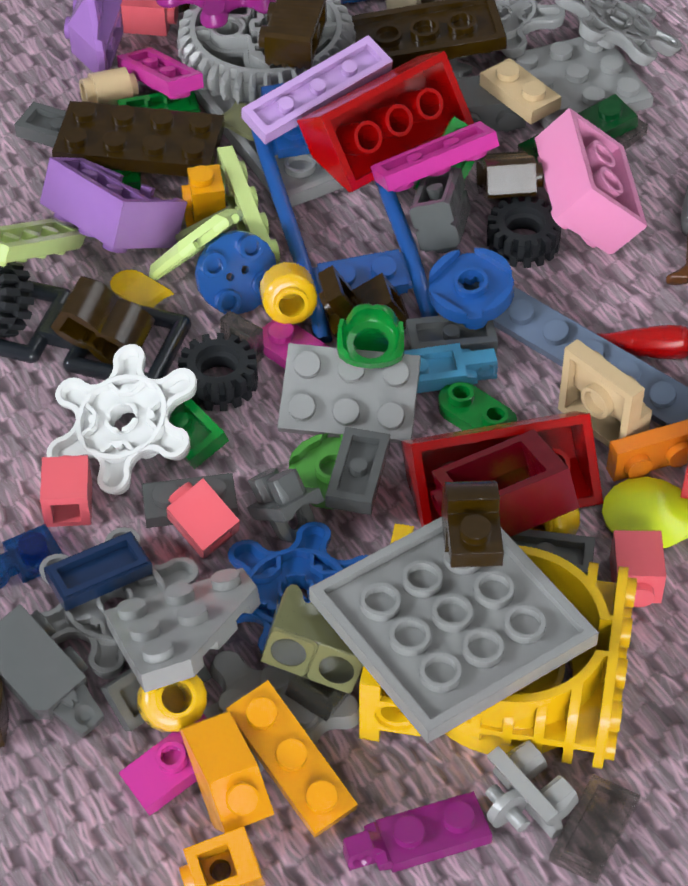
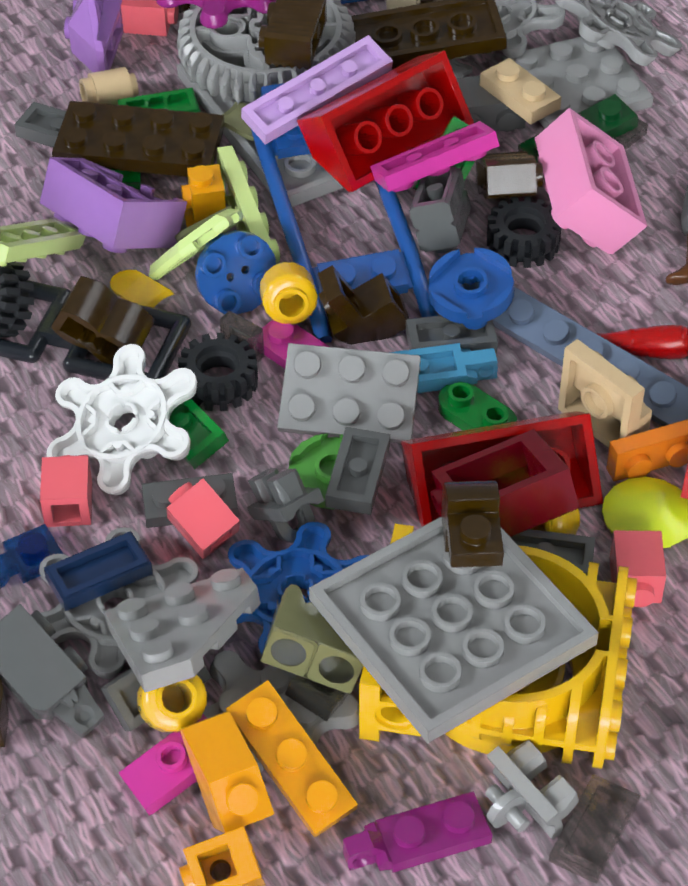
dark pink plate [117,47,204,99] -> none
green hair [337,303,404,369] -> none

